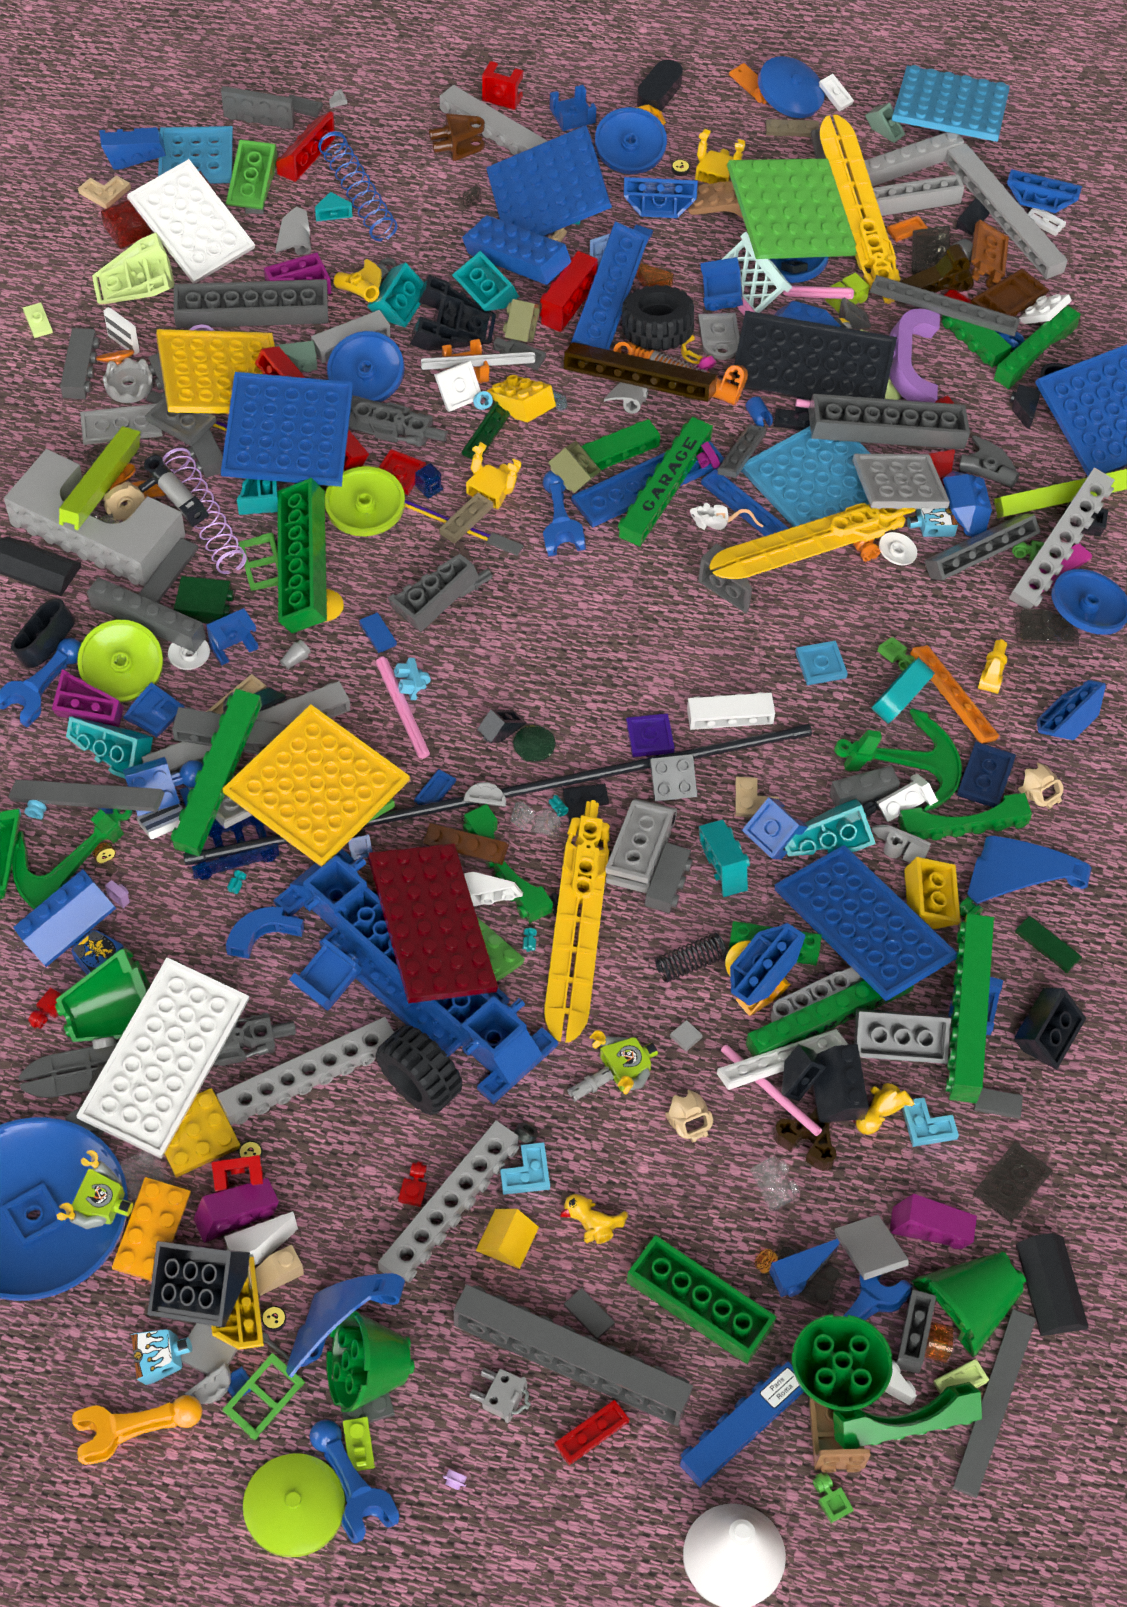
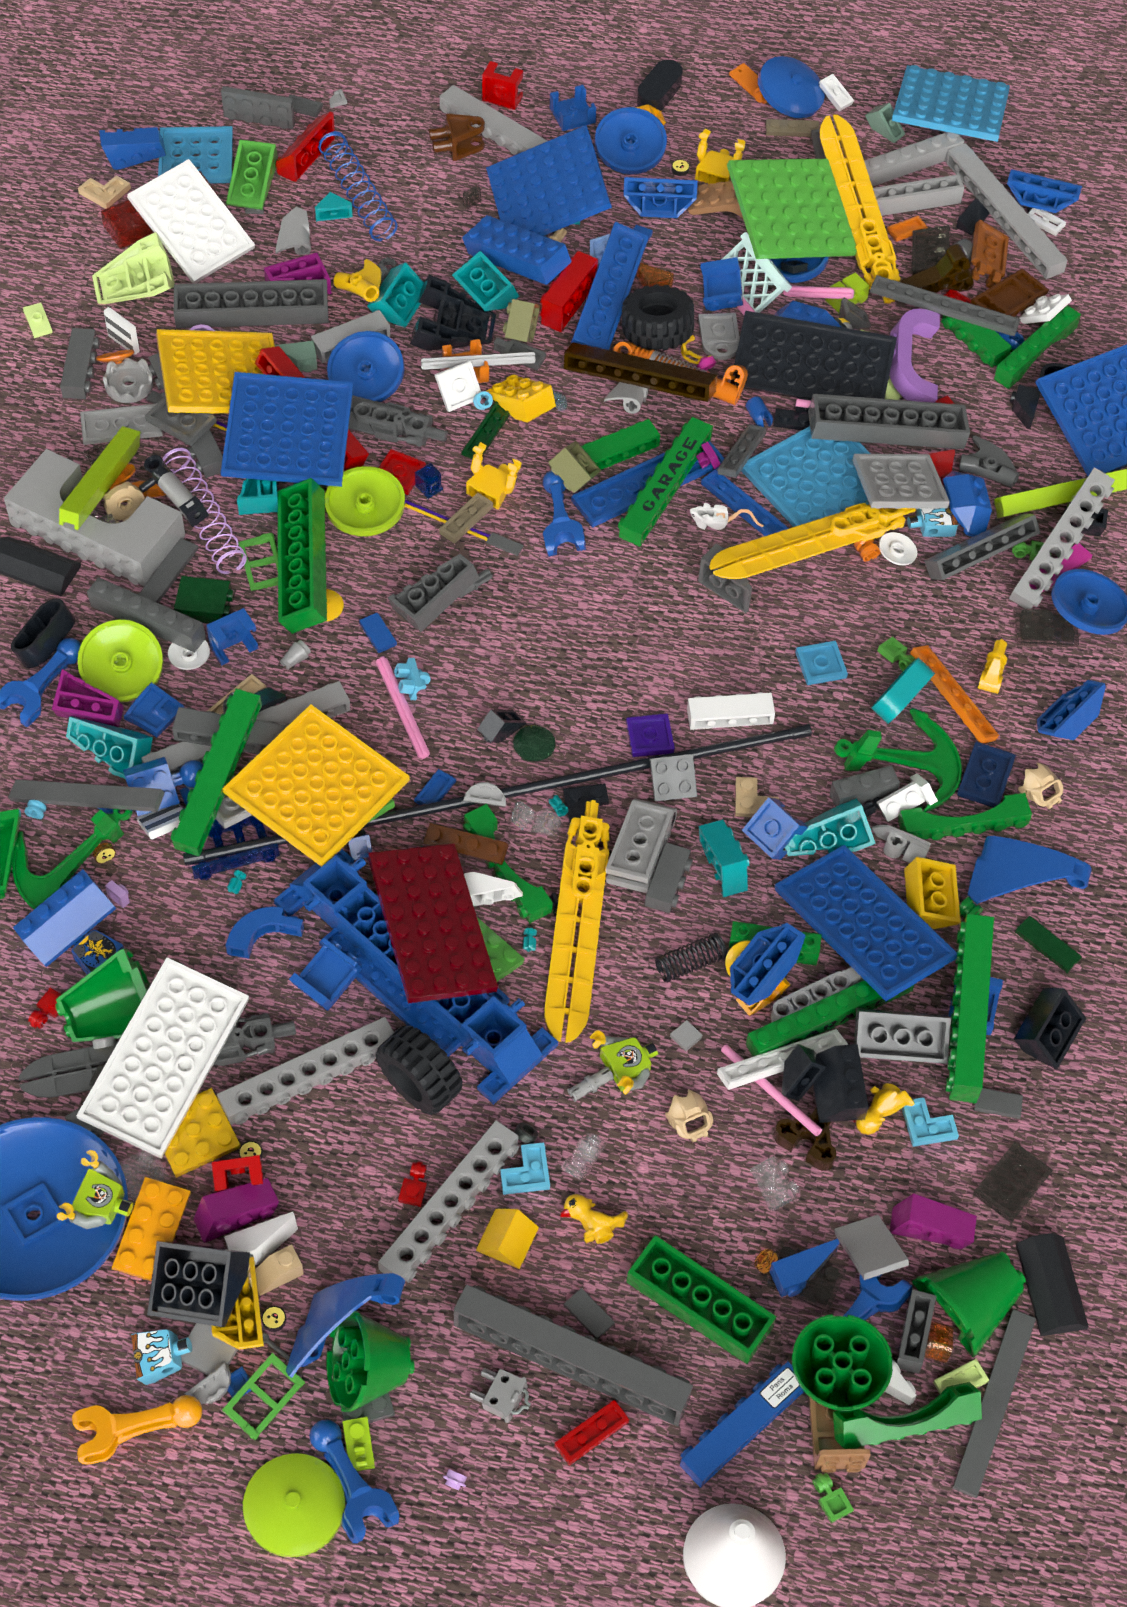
none -> clear slope [561,1133,607,1180]

